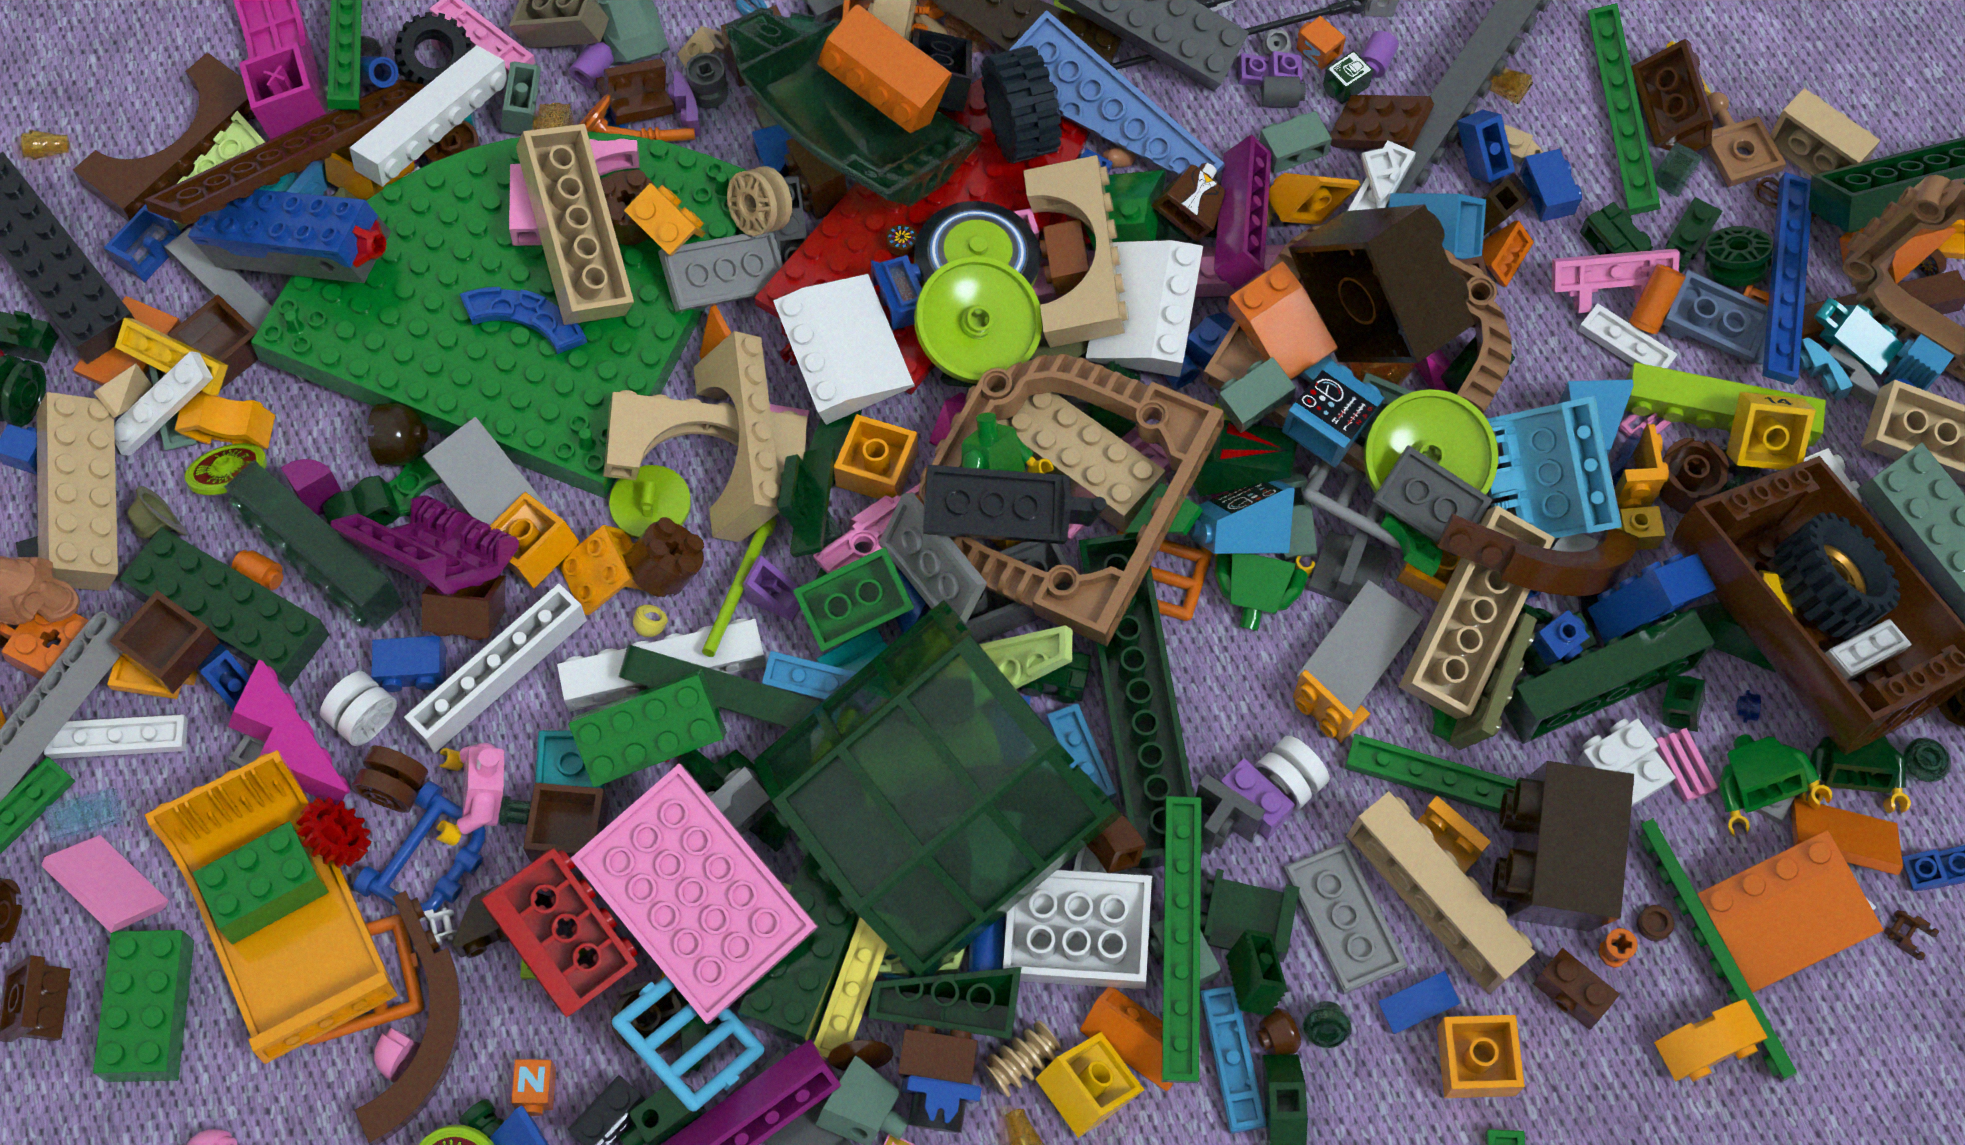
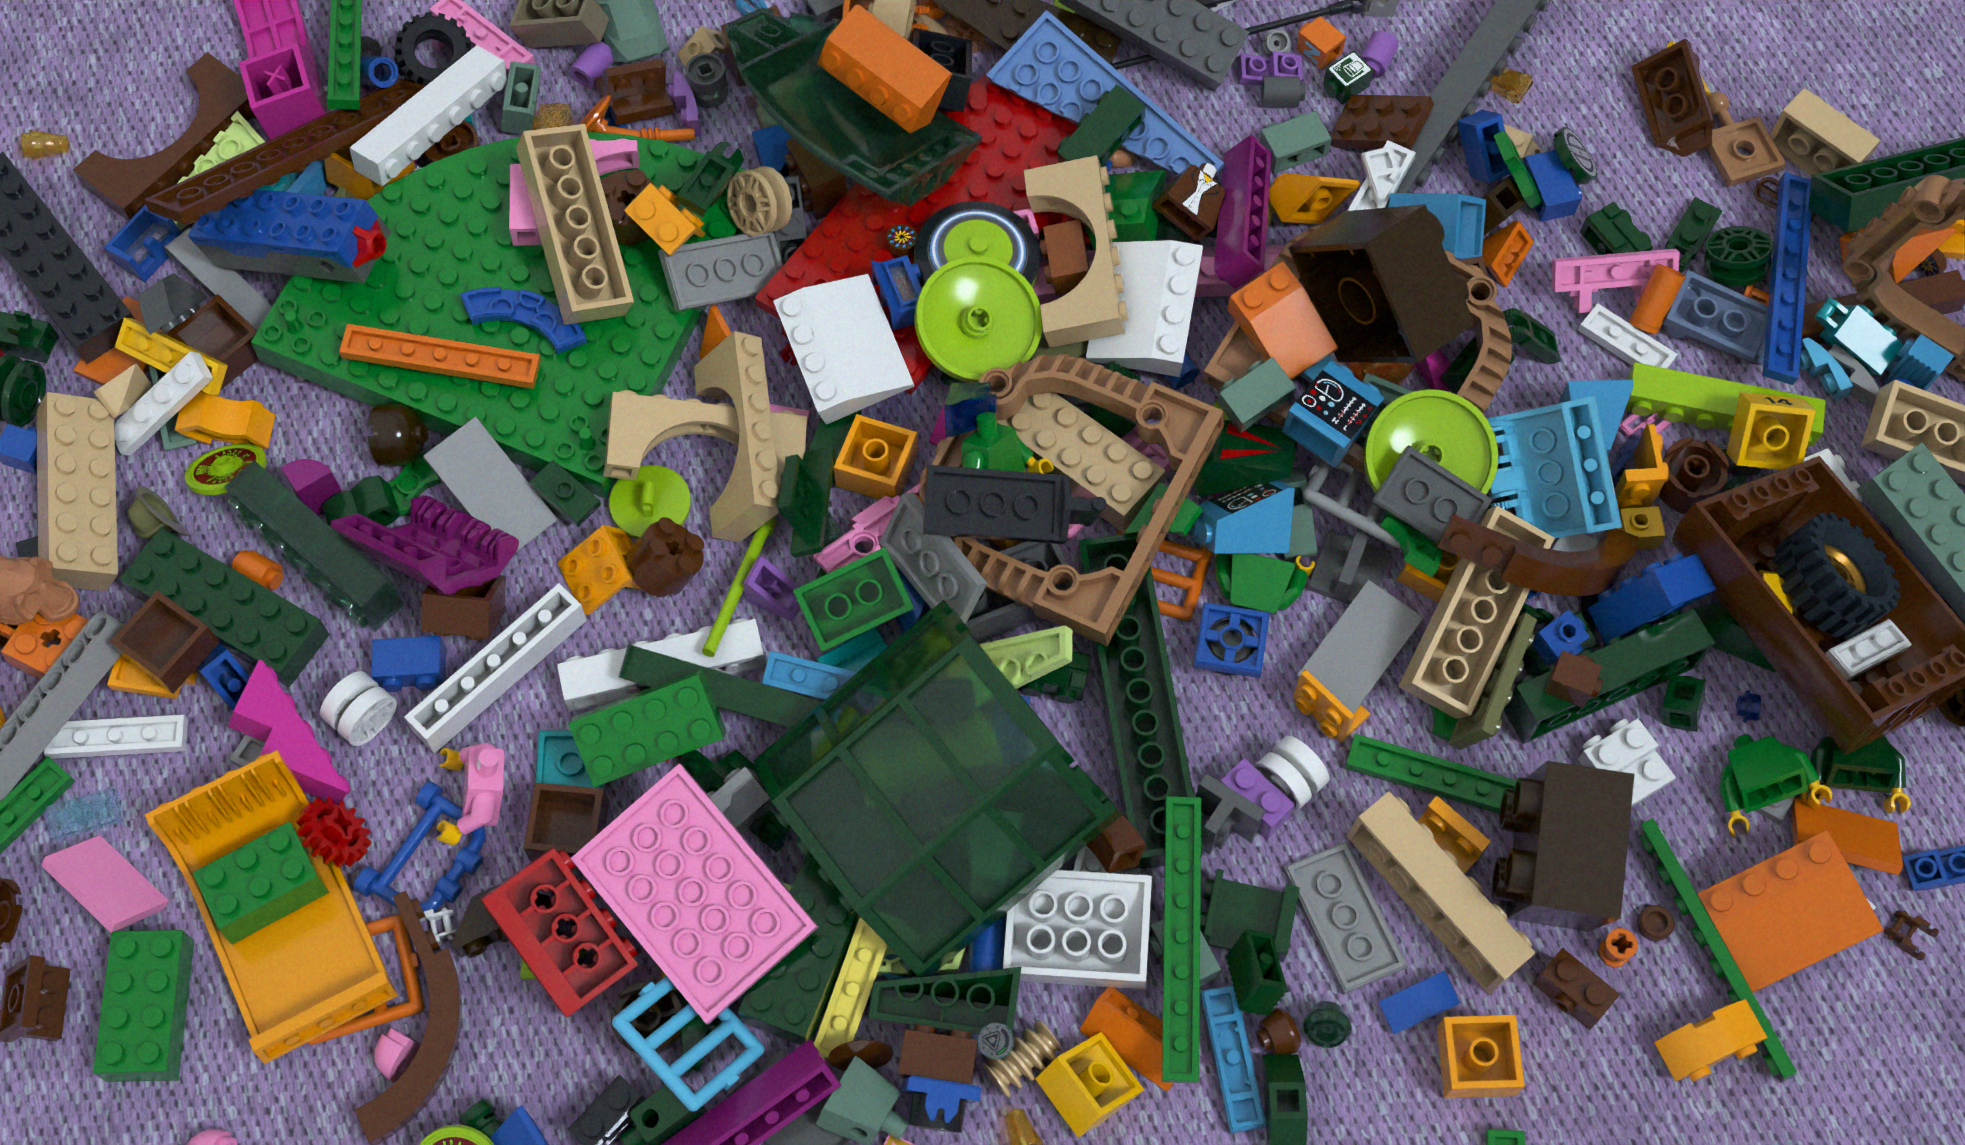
reddish brown wheel [351,745,429,813] -> none
light orange slope [490,492,580,589] -> none
bush [499,796,532,827] -> none
orange brick [511,1059,556,1116] -> none
light yellow piece [633,605,668,637] -> none
black wheel [981,45,1062,164] -> none
dark azure plate [1046,703,1117,799] -> none
blue slope [1185,312,1235,370] -> none
green plate [1588,3,1661,216] -> none
clear green brick [1654,142,1703,197] -> none
bright pink tile [1655,728,1718,802] -> none
clear green cone [1903,737,1951,782] -> none
none -> dark grey slope [138,273,207,335]
none -> orange plate [339,324,541,389]
none -> dark green brick [530,460,601,527]
none -> dark green plate [675,142,744,217]
none -> clear blue slope [944,382,998,437]
none -> tile [978,1022,1014,1059]
none -> dark green brick [1057,84,1145,167]
none -> blue piece [1193,602,1270,678]
none -> green tile [1493,131,1542,209]
none -> dark green hinge [1502,308,1561,364]
none -> reddish brown brick [1544,650,1603,708]
none -> tile [1553,127,1598,184]

